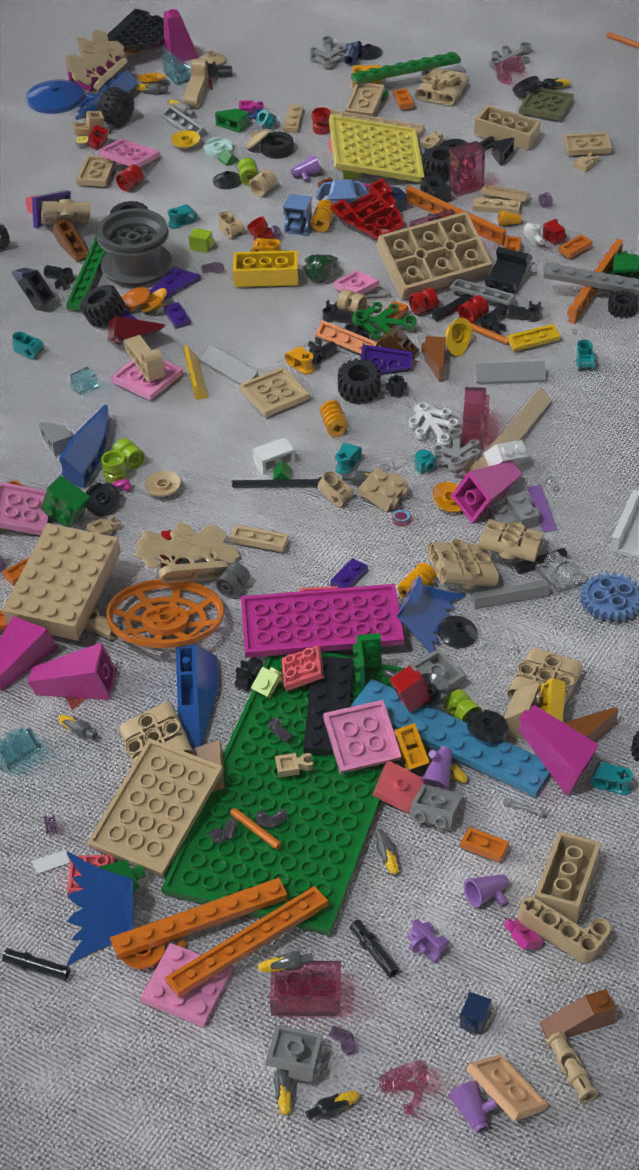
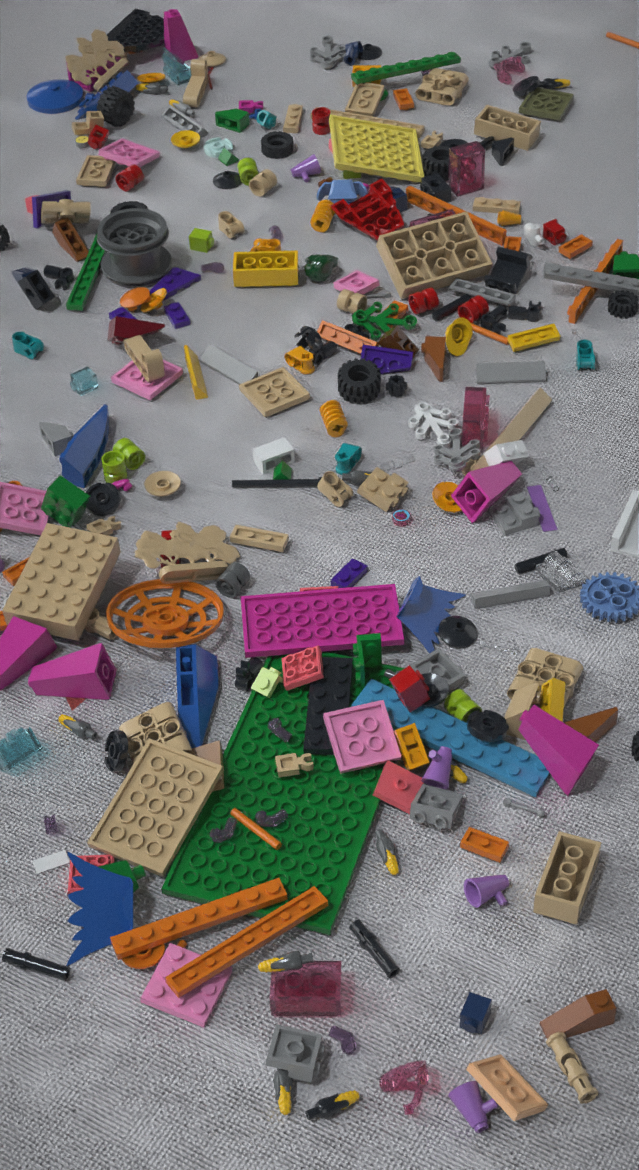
black tyre [80,285,125,327] -> none
teal piece [167,204,198,229] -> none
black bar [207,61,232,77] -> none
tan dish [246,129,270,149] -> none
red wheel [247,217,275,245] -> none
medium blue piece [283,194,312,236] -> none
black bar [322,300,354,324] -> none
light orange piece [397,562,437,599] -> none
medium lavender hips [407,918,449,963] -> none
teal plate [415,449,436,474] -> none
tan connector [427,539,499,589] -> none
tan connector [479,519,544,562] -> none
tan plate [481,184,530,203] -> none
dark pink plate [504,918,544,950] -> none
tan beam [517,896,611,963] -> none
clear purple bush [538,192,553,208] -> none
tan plate [563,132,612,156] -> none
tan plate [573,152,599,172] -> none
teal piece [590,762,633,795] -> none
none -> black plate [104,730,128,772]
none -> black piece [294,326,323,349]

